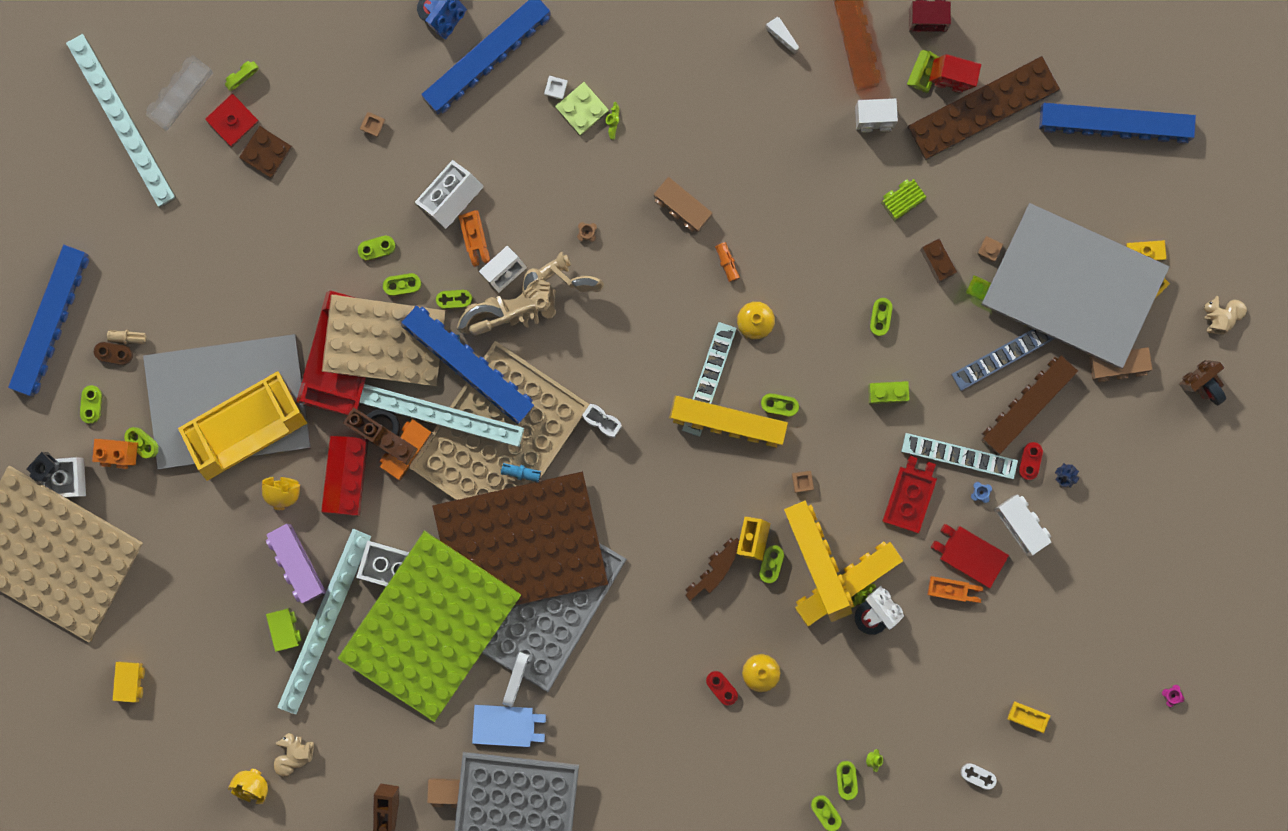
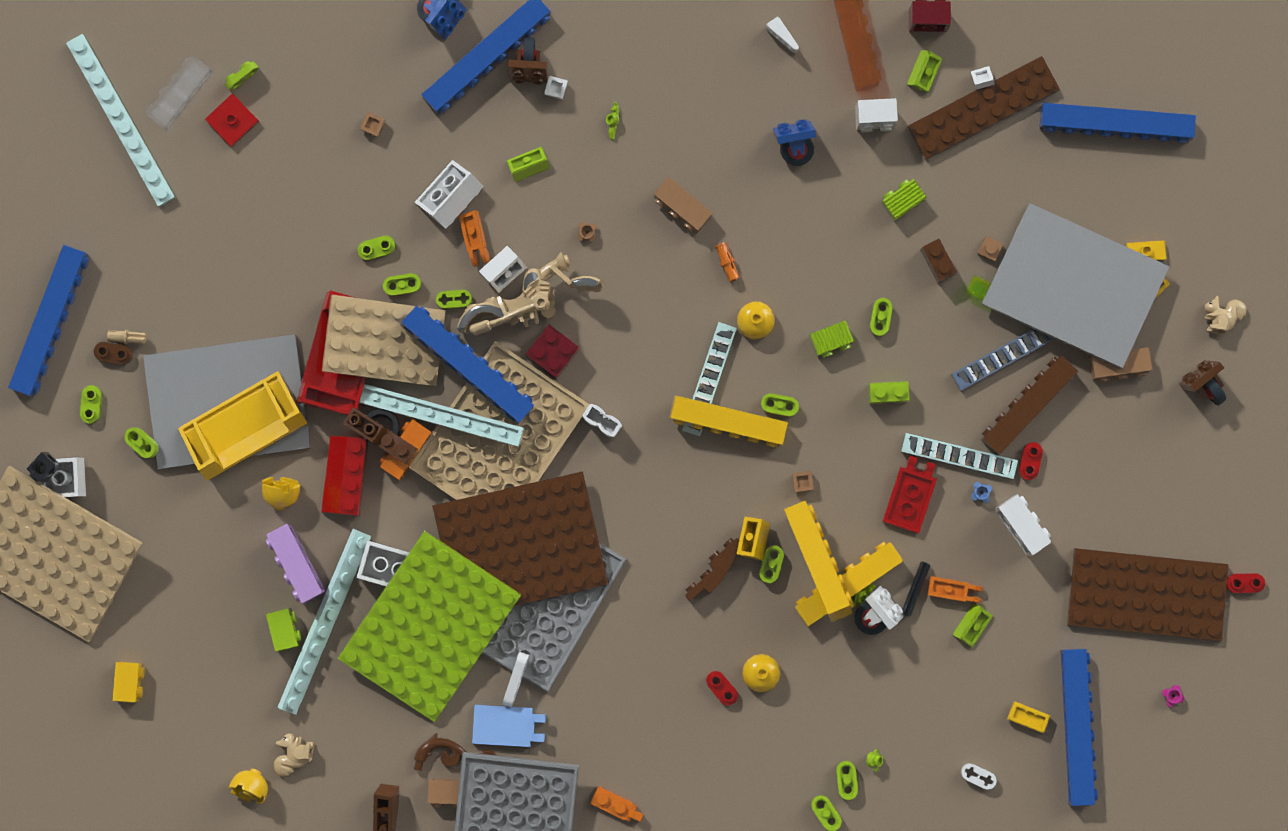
orange brick [92,439,138,469] -> none
reddish brown plate [239,126,292,179] -> none
dark azure pin [501,463,541,482] -> none
yellowish green plate [555,82,609,136] -> none
red brick [929,54,982,93] -> none
red tile [931,524,1009,588] -> none
dark blue gear [1055,463,1079,488] -> none
none -> reddish brown plant [414,733,497,771]
none -> lime slope [506,146,550,182]
none -> reddish brown plate [508,38,548,85]
none -> dark red brick [526,324,580,380]
none -> orange hinge [590,786,644,822]
none -> blue plate [773,119,816,166]
none -> lime brick [809,320,854,358]
none -> black axle [902,561,930,617]
none -> lime slope [953,603,993,648]
none -> white plate [971,66,995,90]
none -> blue brick [1060,649,1098,806]
none -> reddish brown plate [1067,548,1228,641]
none -> red plate [1226,573,1265,593]

